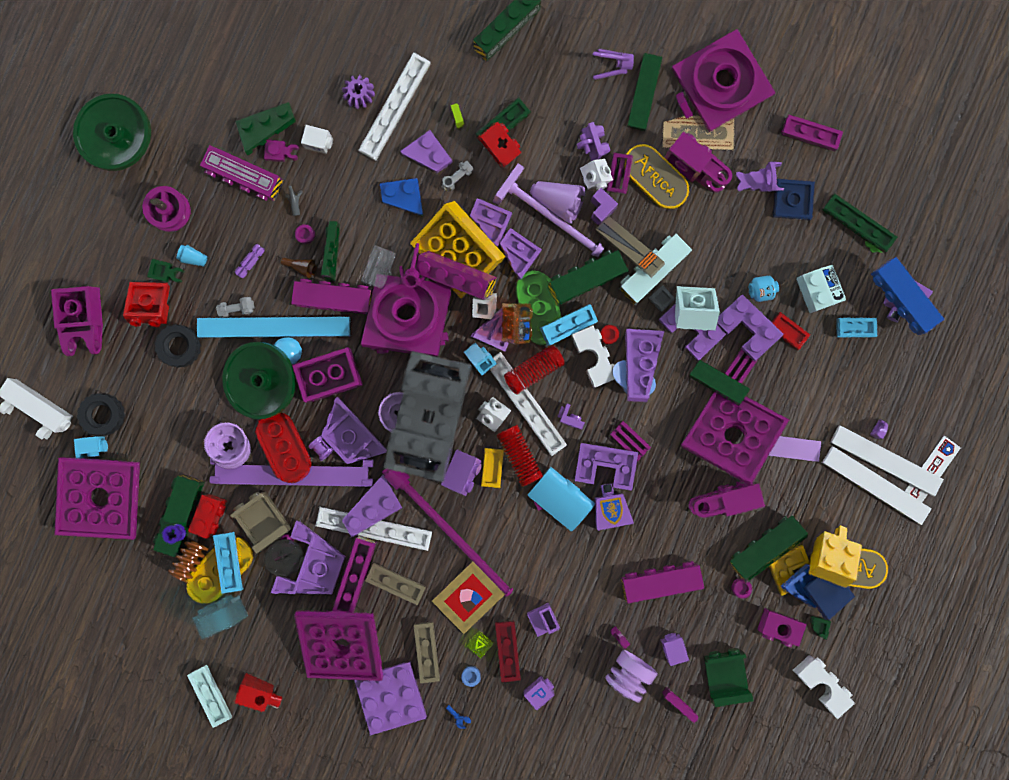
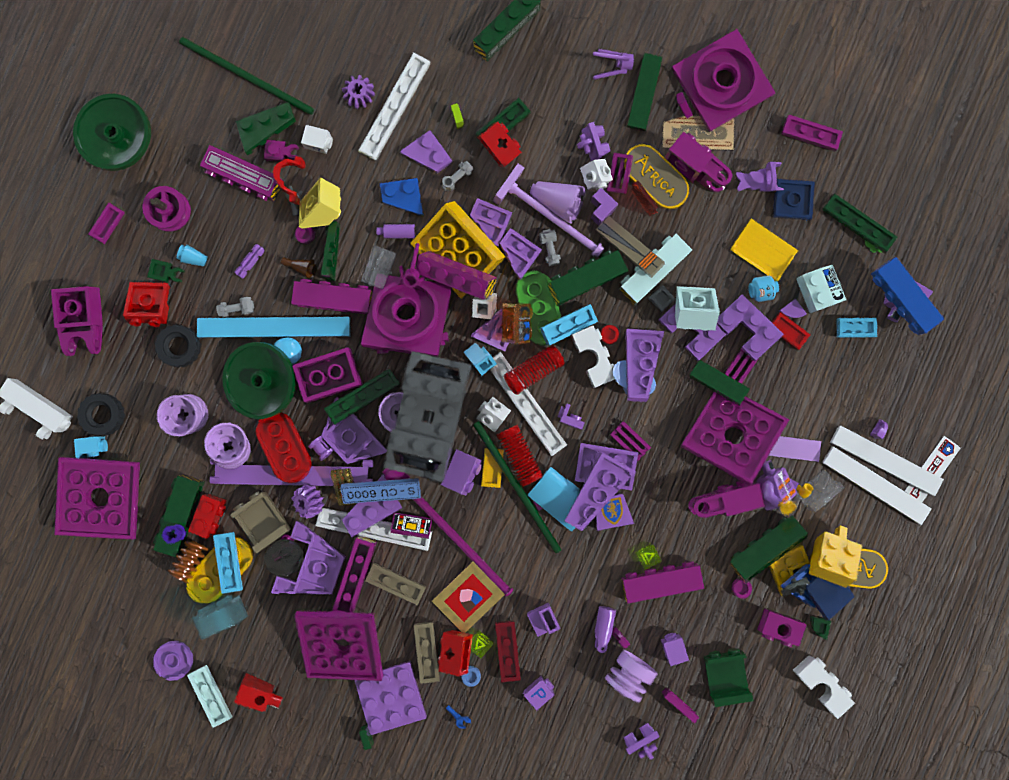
none -> magenta tile [88,202,125,244]
none -> medium lavender tile [153,641,193,681]
none -> lavender wheel [157,394,208,436]
none -> dark green piece [179,37,314,115]
none -> red helmet [273,156,306,205]
none -> medium lavender gear [291,485,324,518]
none -> light yellow slope [299,177,341,229]
none -> dark green tile [324,368,400,425]
none -> clear yellow tile [330,468,357,506]
none -> medium blue tile [340,478,421,504]
none -> dark green tile [359,724,374,750]
none -> medium lavender cylinder [377,224,415,238]
none -> tile [391,513,432,539]
none -> red brick [438,630,473,676]
none -> dark green piece [473,421,562,554]
none -> light grey bar [539,229,561,266]
none -> medium lavender wing [564,453,636,531]
none -> medium lavender piece [595,606,616,653]
none -> medium lavender hips [624,723,660,760]
none -> clear red piece [631,180,658,216]
none -> clear neon green tile [636,544,662,570]
none -> yellow piece [730,219,798,282]
none -> medium lavender torso [757,460,814,515]
none -> medium lavender tile [779,299,807,318]
none -> pearl dark grey piece [781,578,810,596]
none -> clear panel [796,470,845,513]

